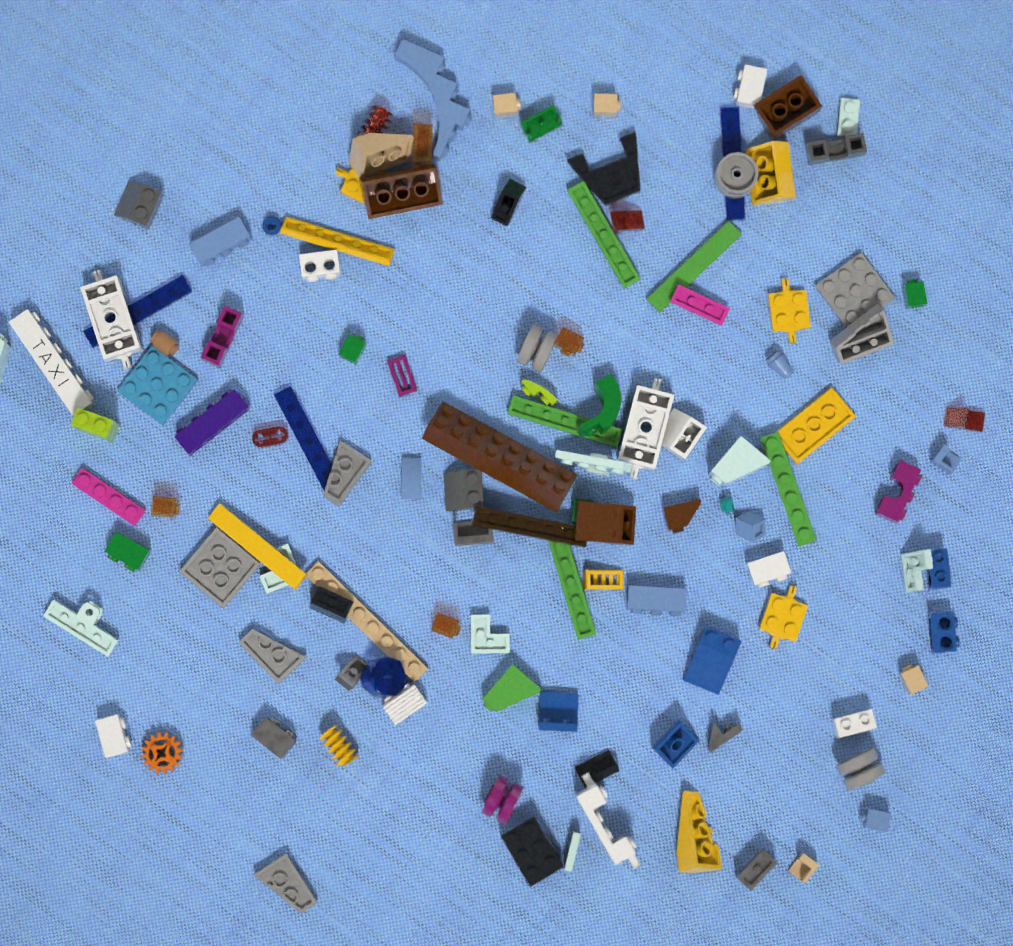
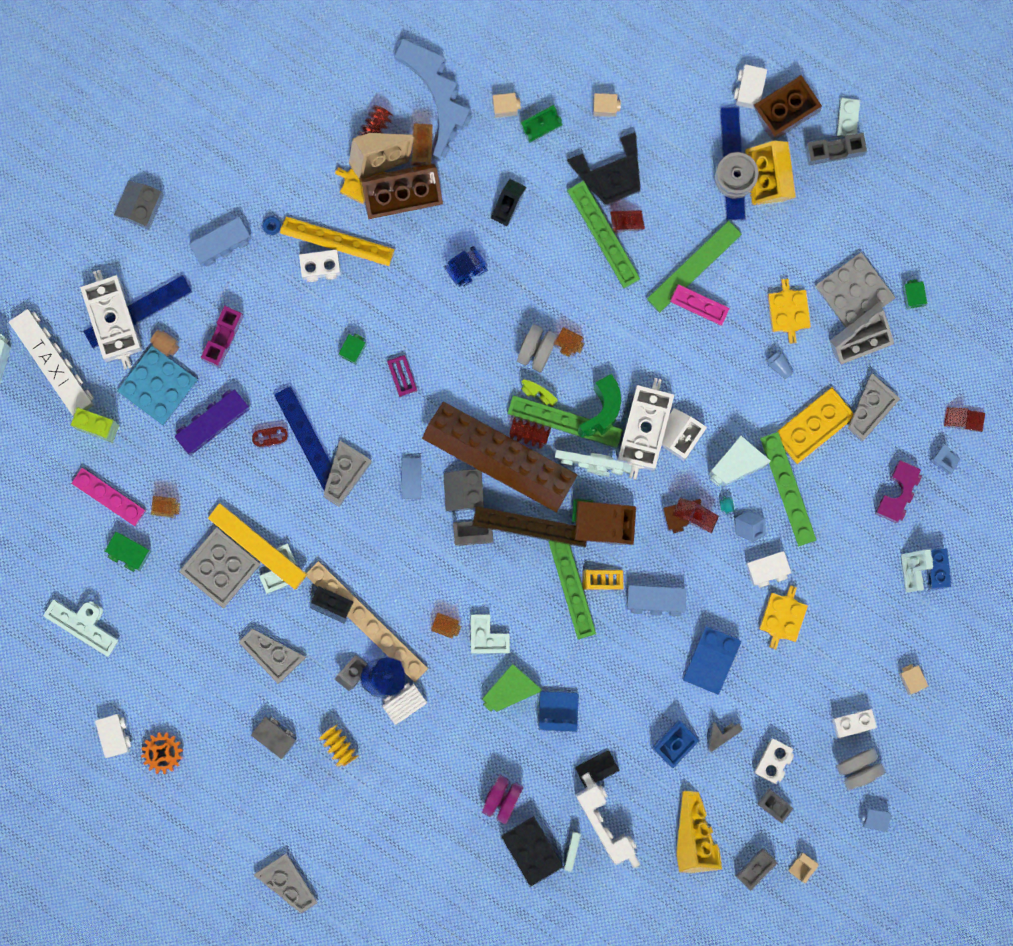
blue brick [928,613,959,653] -> none
none -> clear blue brick [444,246,488,287]
none -> clear red piece [509,417,552,449]
none -> clear red slope [673,498,719,533]
none -> white brick [754,738,794,784]
none -> flat silver slope [757,789,794,824]
none -> light grey wing [848,373,900,441]

